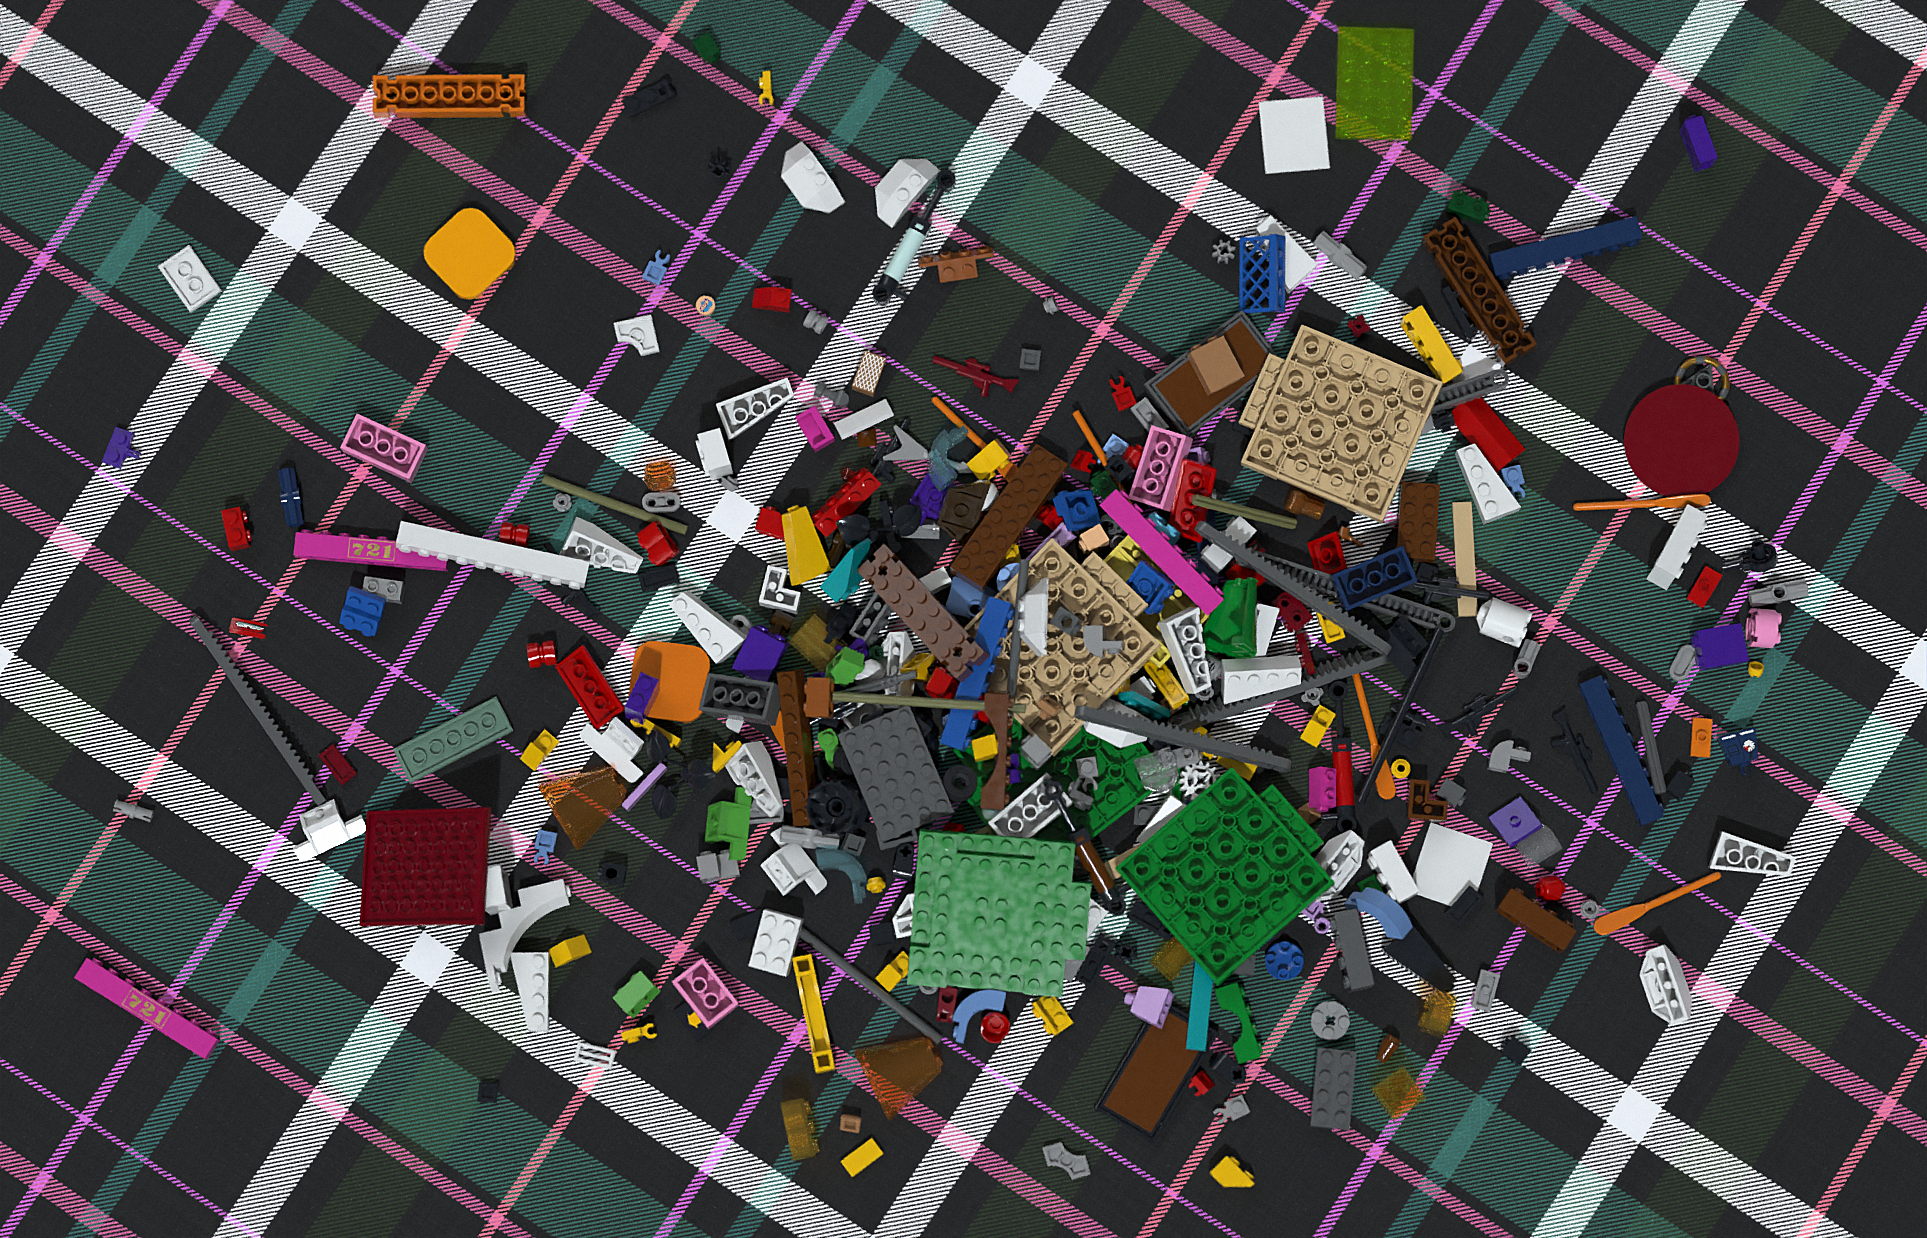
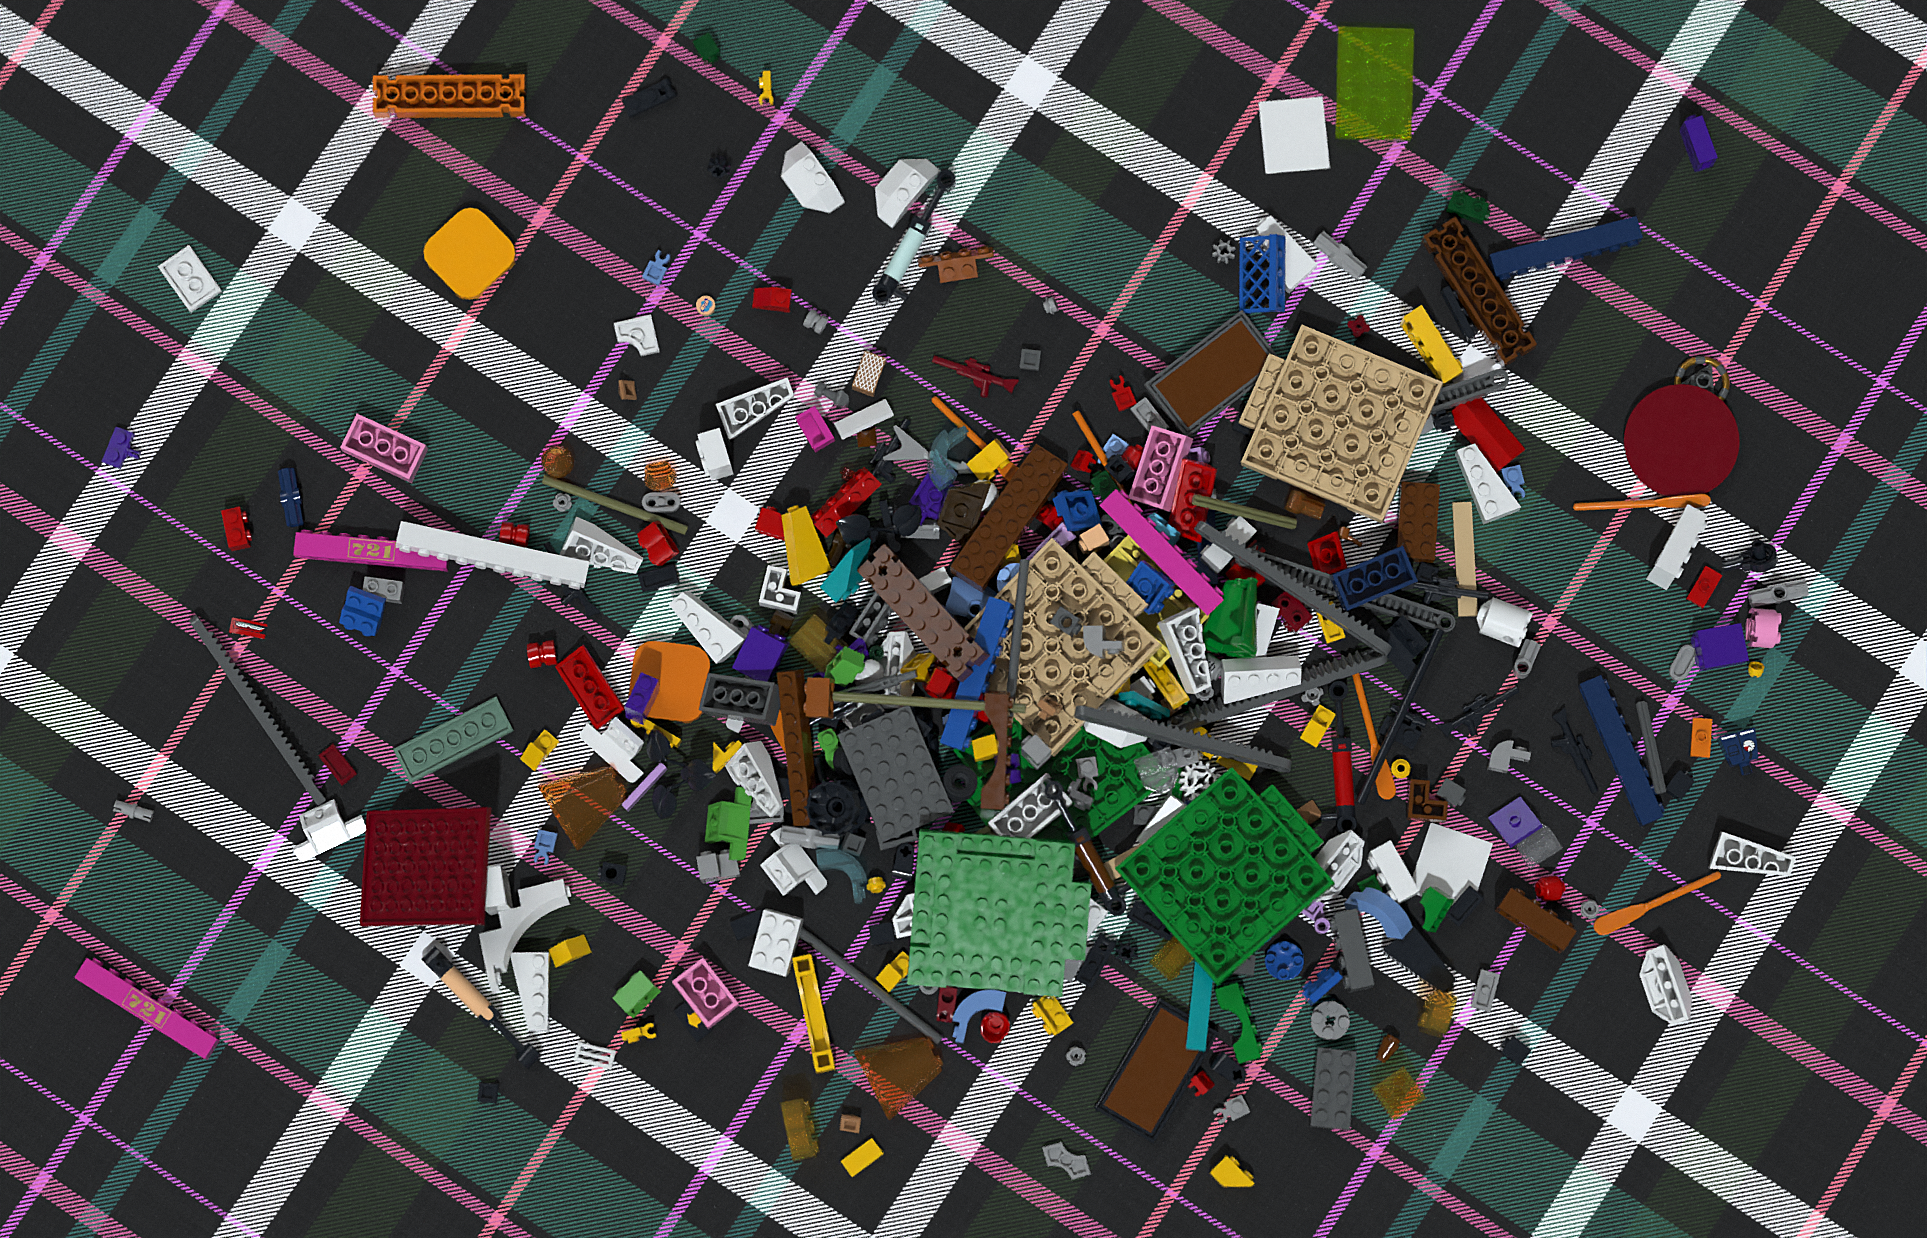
light grey plate [721,475,739,492] -> none
white wedge [1017,578,1049,657] -> none
lavender torso [1124,986,1174,1029] -> none
medium nougat brick [1187,335,1244,396] -> none
dark red plate [1295,632,1315,675] -> none
dark pink brick [1309,767,1336,812] -> none
none -> piece [421,946,542,1069]
none -> clear orange hair [541,446,574,478]
none -> medium nougat slope [619,380,636,400]
none -> light grey plate [1067,1046,1085,1066]
none -> blue plate [1301,968,1343,1006]
none -> green arch [1420,886,1455,932]

